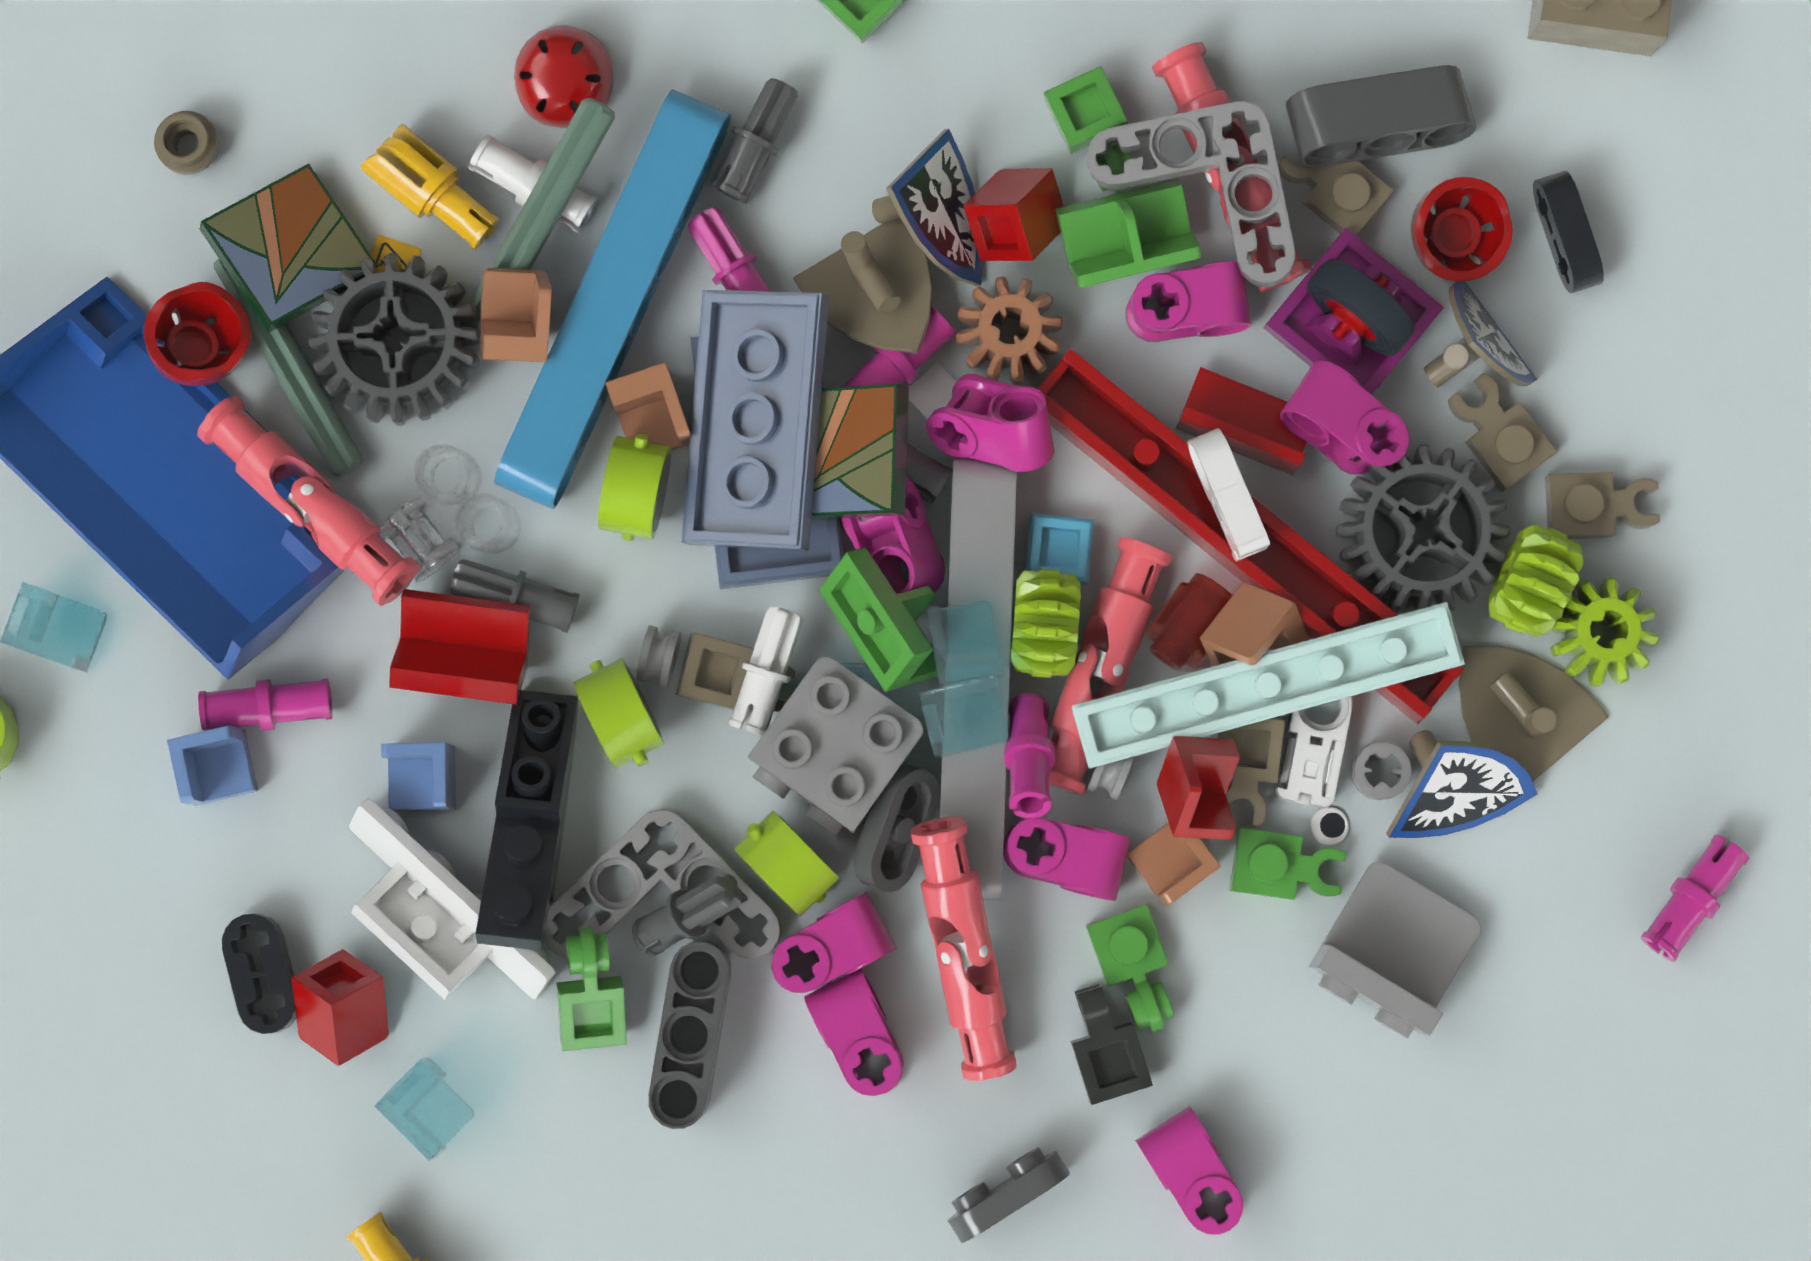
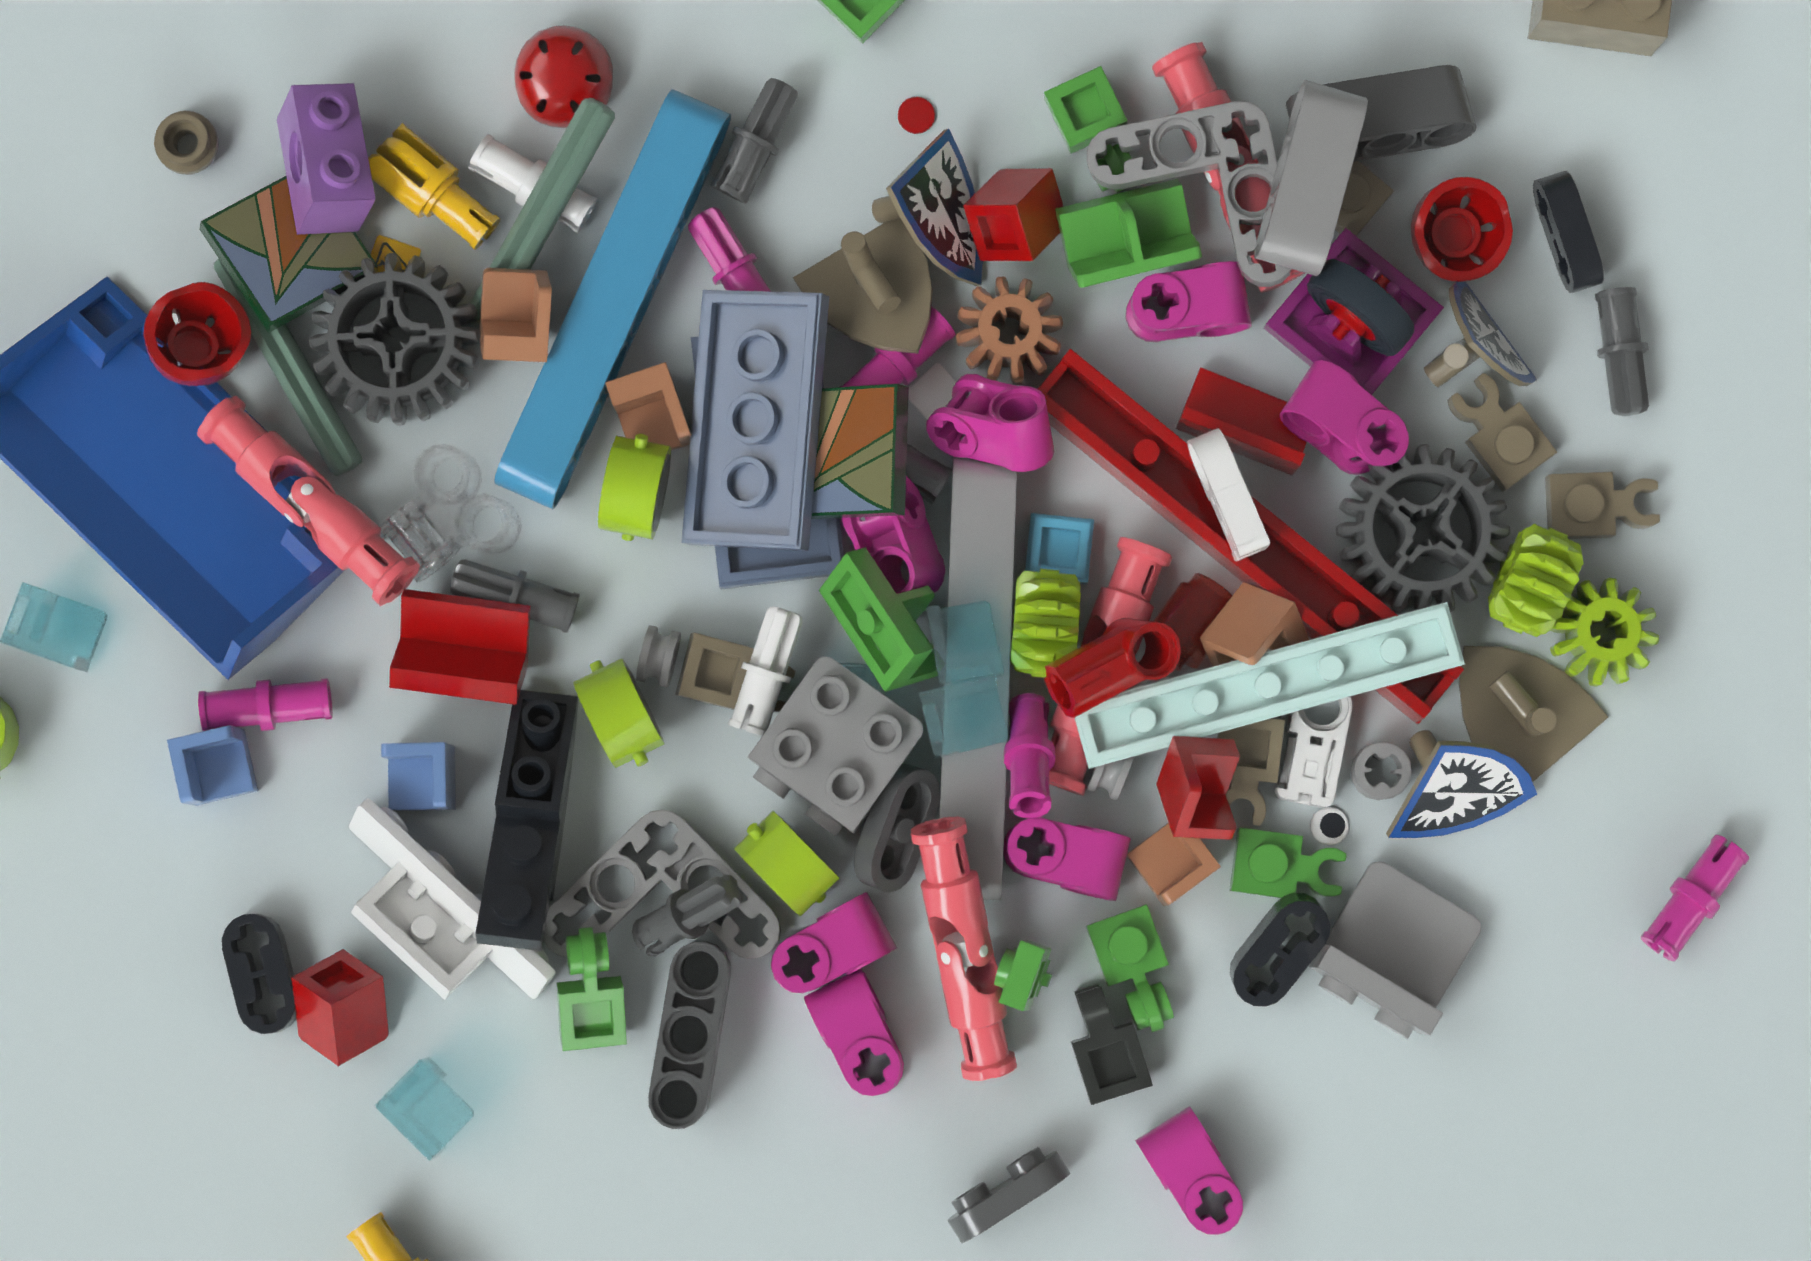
none -> medium lavender brick [276,83,376,234]
none -> red sticker [898,97,935,134]
none -> bright green plate [994,940,1052,1012]
none -> red piece [1044,618,1181,718]
none -> black beam [1230,893,1330,1007]
none -> light grey beam [1254,80,1368,276]
none -> dark grey axle [1595,287,1649,416]

